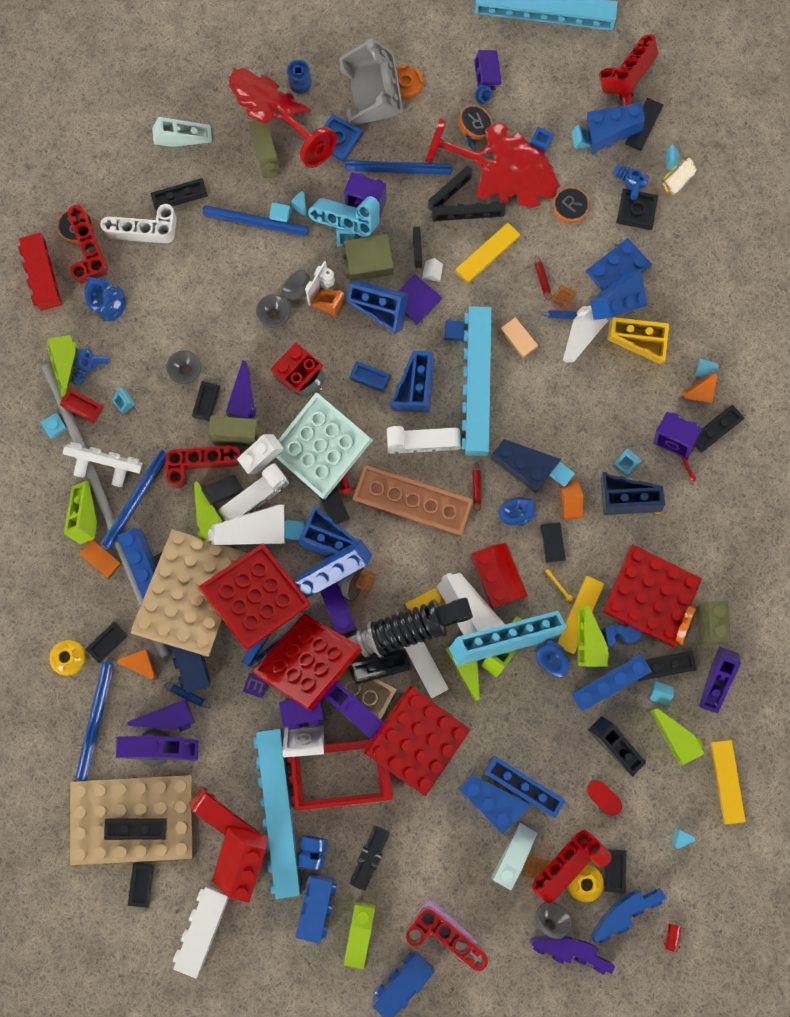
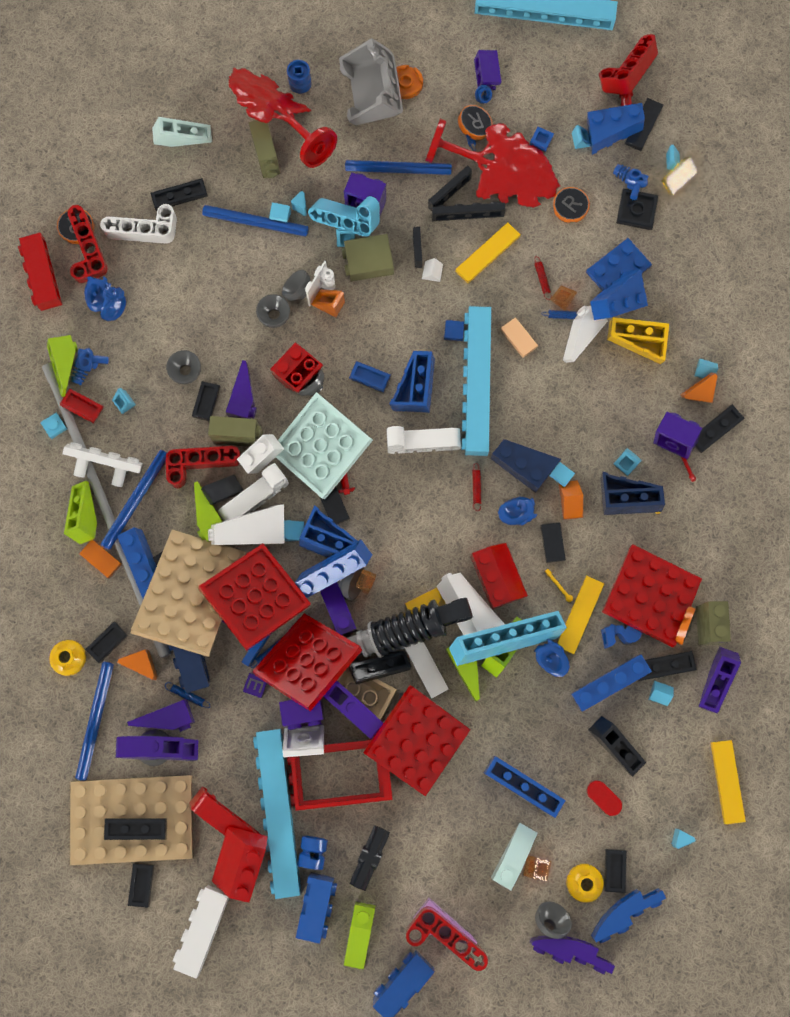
blue plate [324,114,363,162] -> none
blue wedge [347,280,409,334] -> none
nougat plate [352,464,473,537] -> none
dark purple tile [399,274,442,325] -> none
blue wedge [458,774,531,834] -> none
red beam [532,830,612,903] -> none
lime slope [578,606,610,667] -> none
lime slope [650,708,704,765] -> none
red pin [664,923,682,952] -> none

